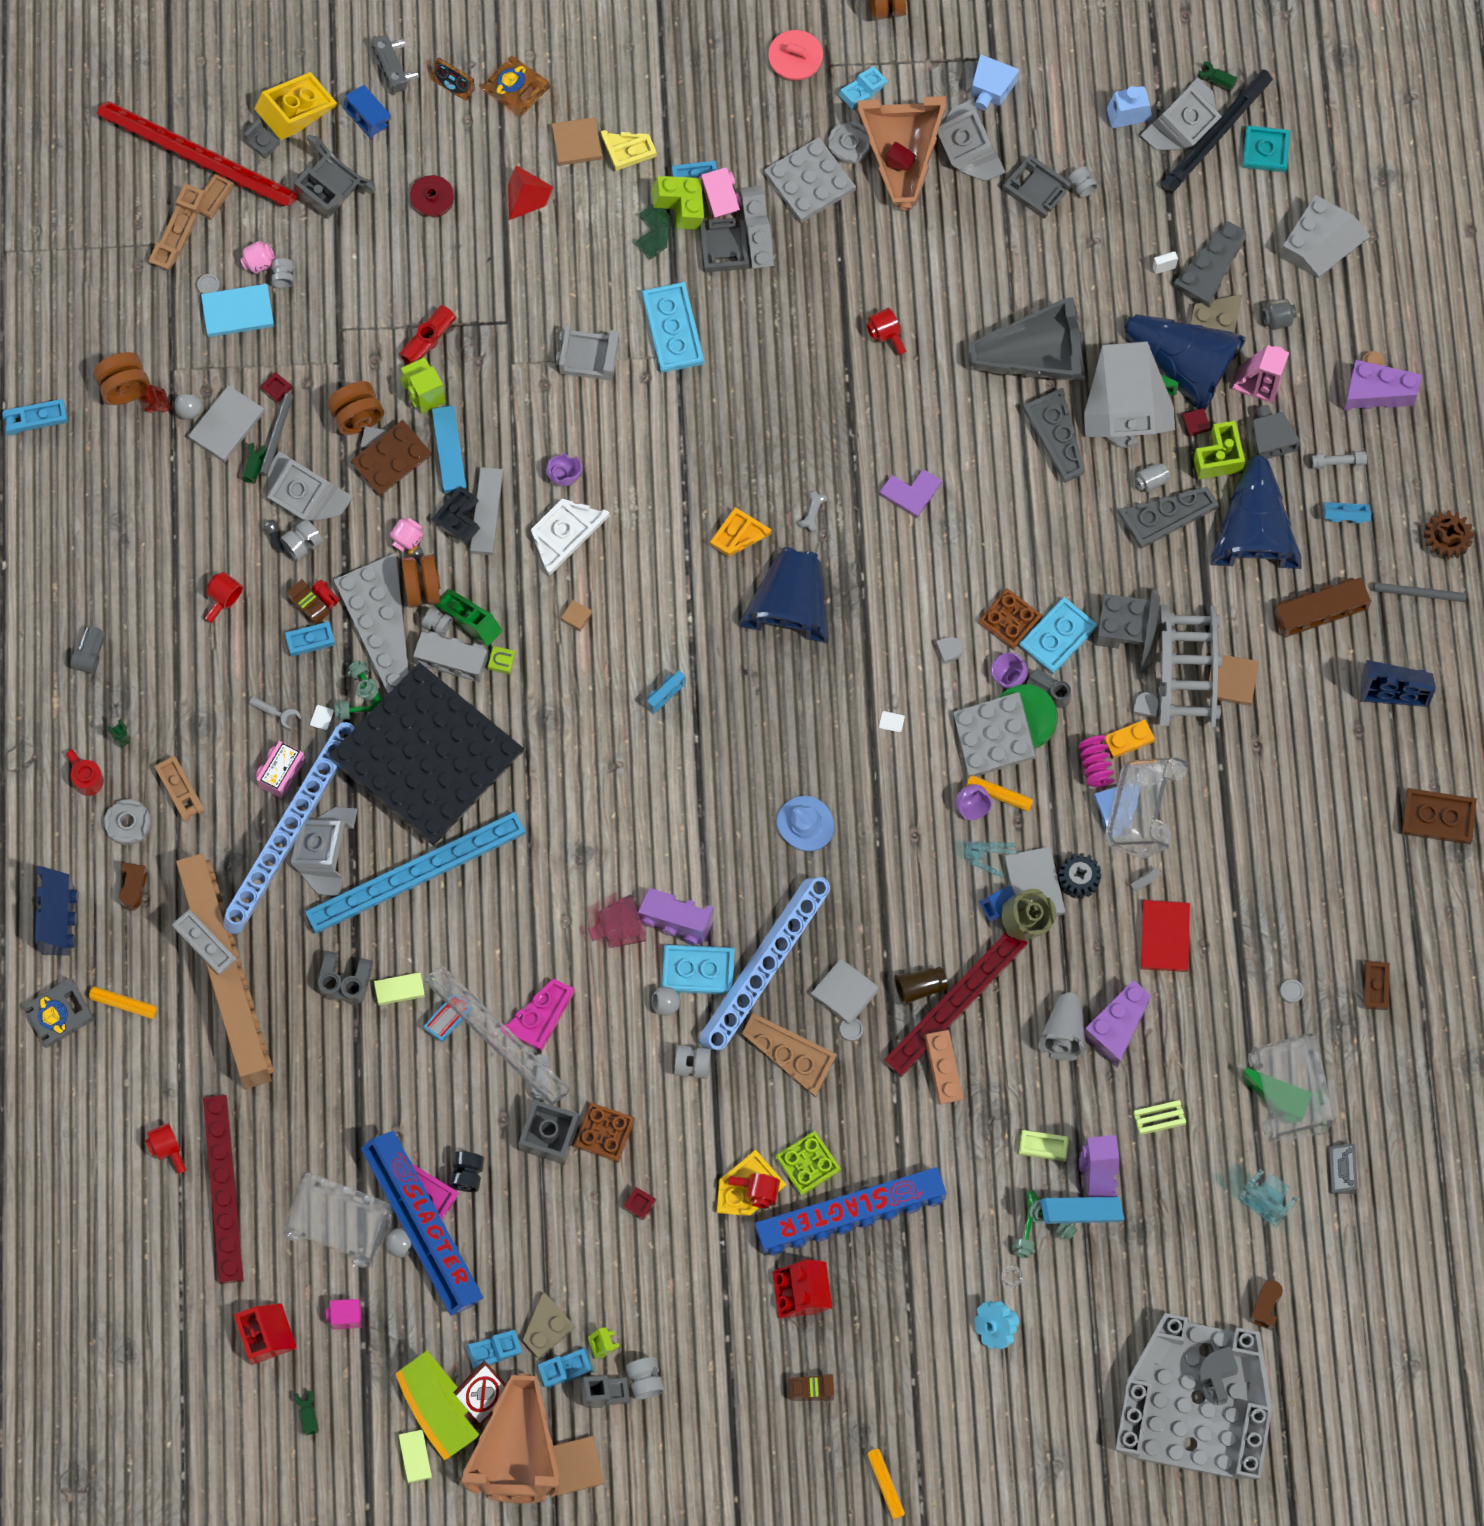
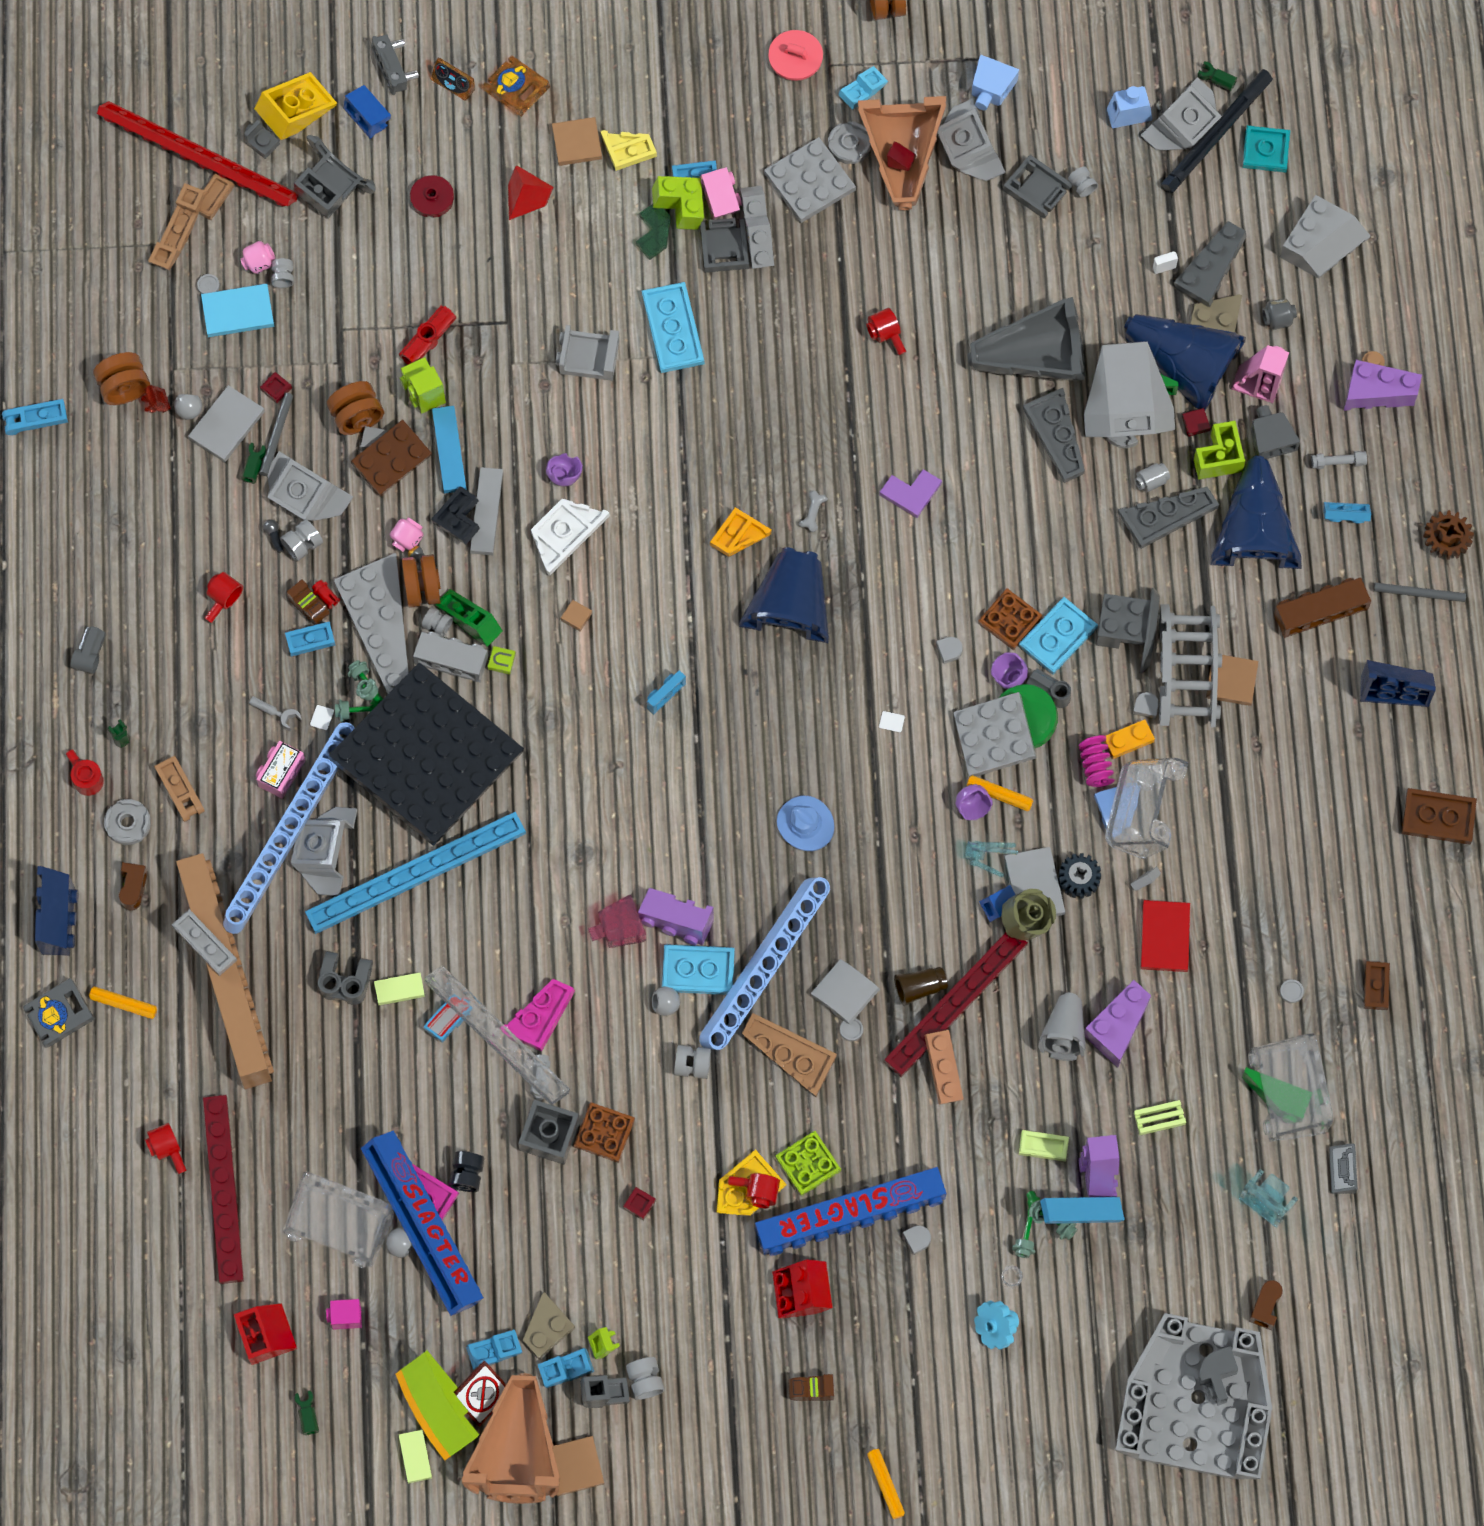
none -> light grey tile [903,1226,931,1255]

